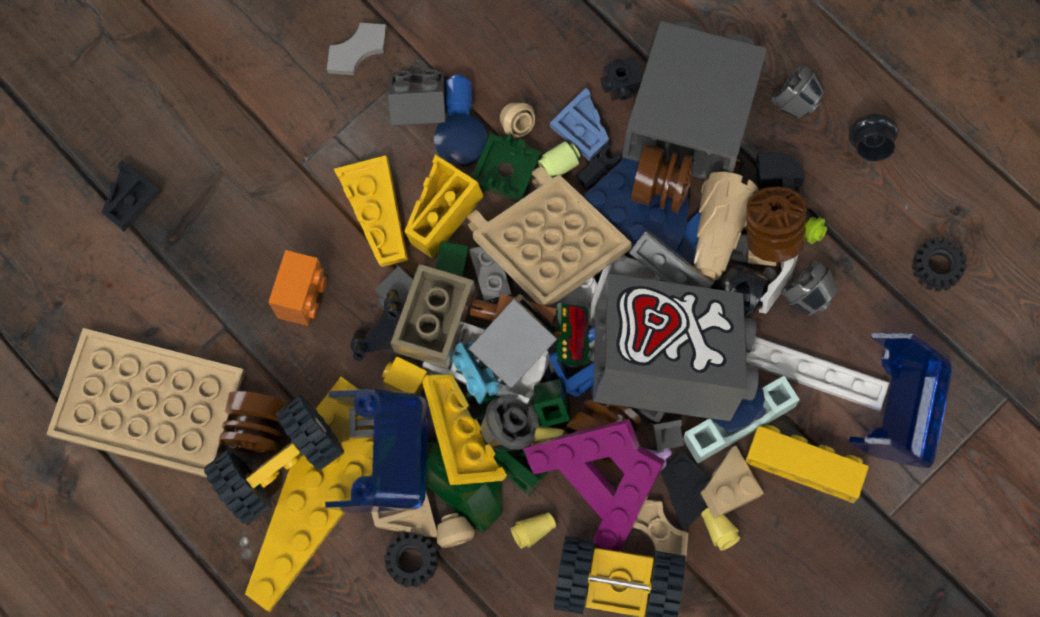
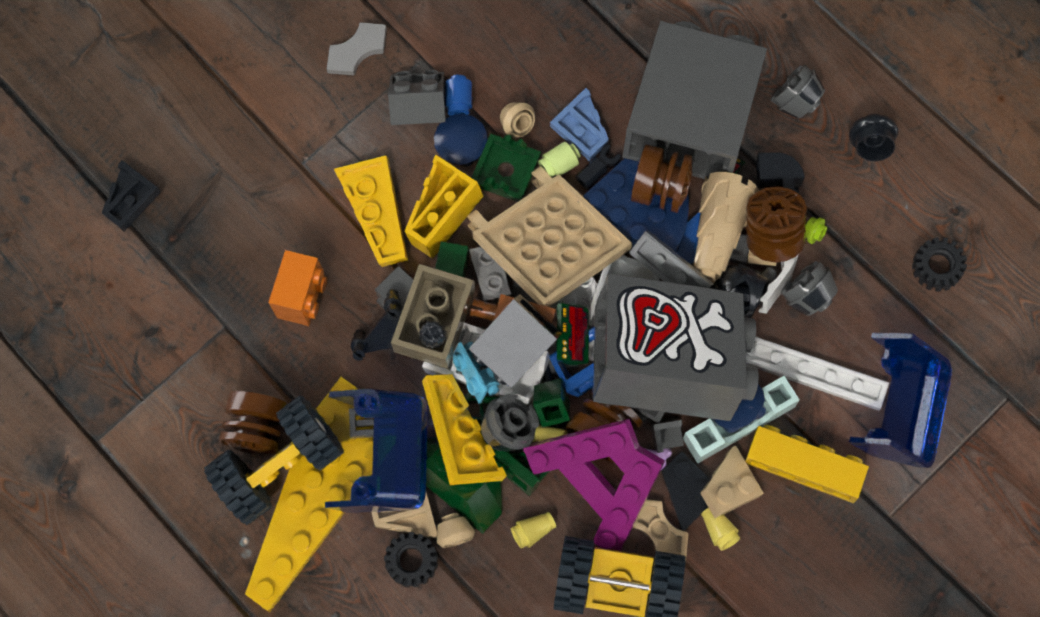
tan plate [47,328,245,478] -> none
yellow brick [382,357,428,403] -> none
black brick [600,57,643,101] -> none
none -> black piece [419,321,447,349]

